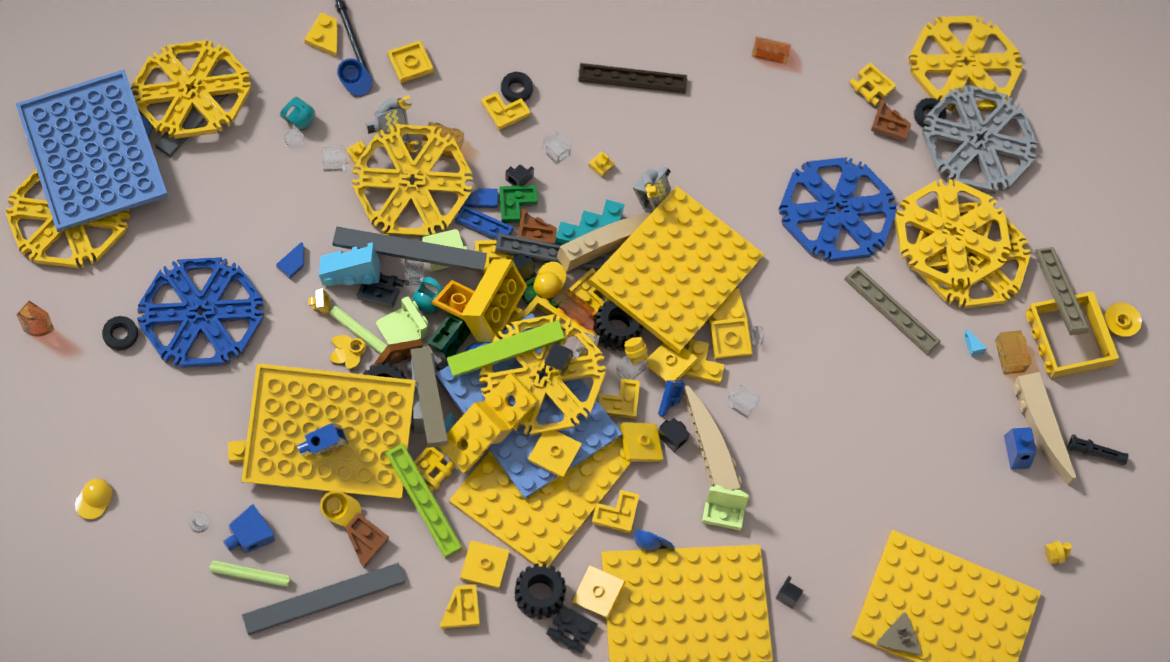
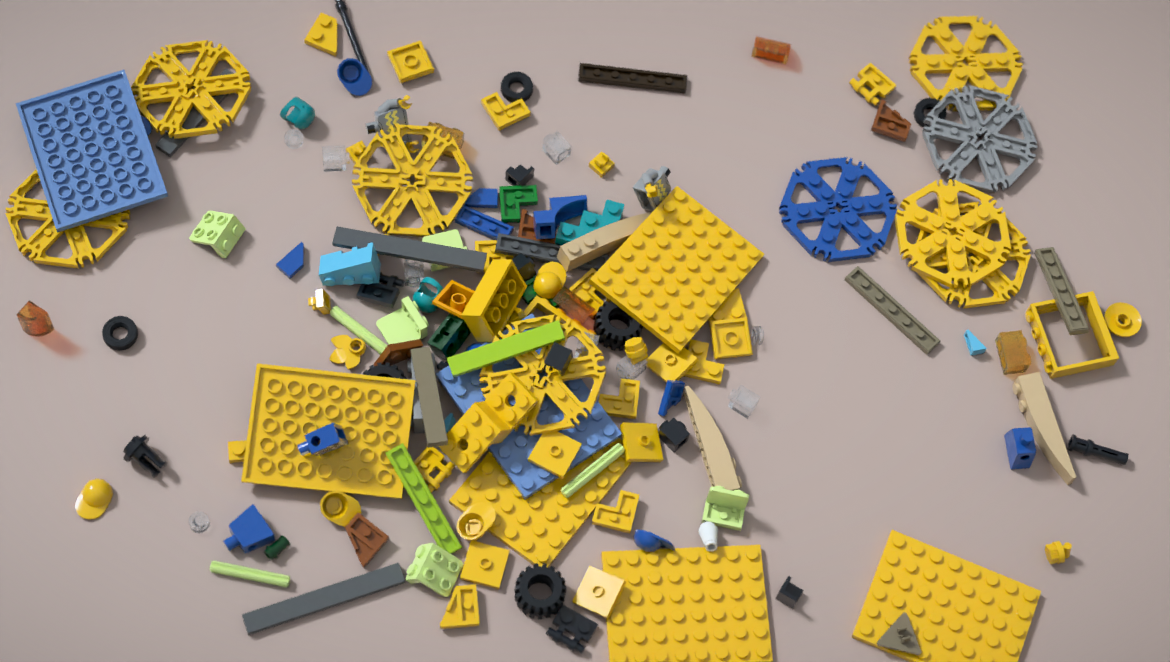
blue plate [137,257,264,368] -> none
none -> black piece [123,435,167,478]
none -> yellowish green bracket [189,211,246,258]
none -> dark green pin [264,535,290,560]
none -> yellowish green bracket [405,543,463,597]
none -> yellow cap [457,502,496,541]
none -> blue arch [533,195,587,239]
none -> yellowish green axle [561,443,625,498]
none -> white cone [698,522,718,552]

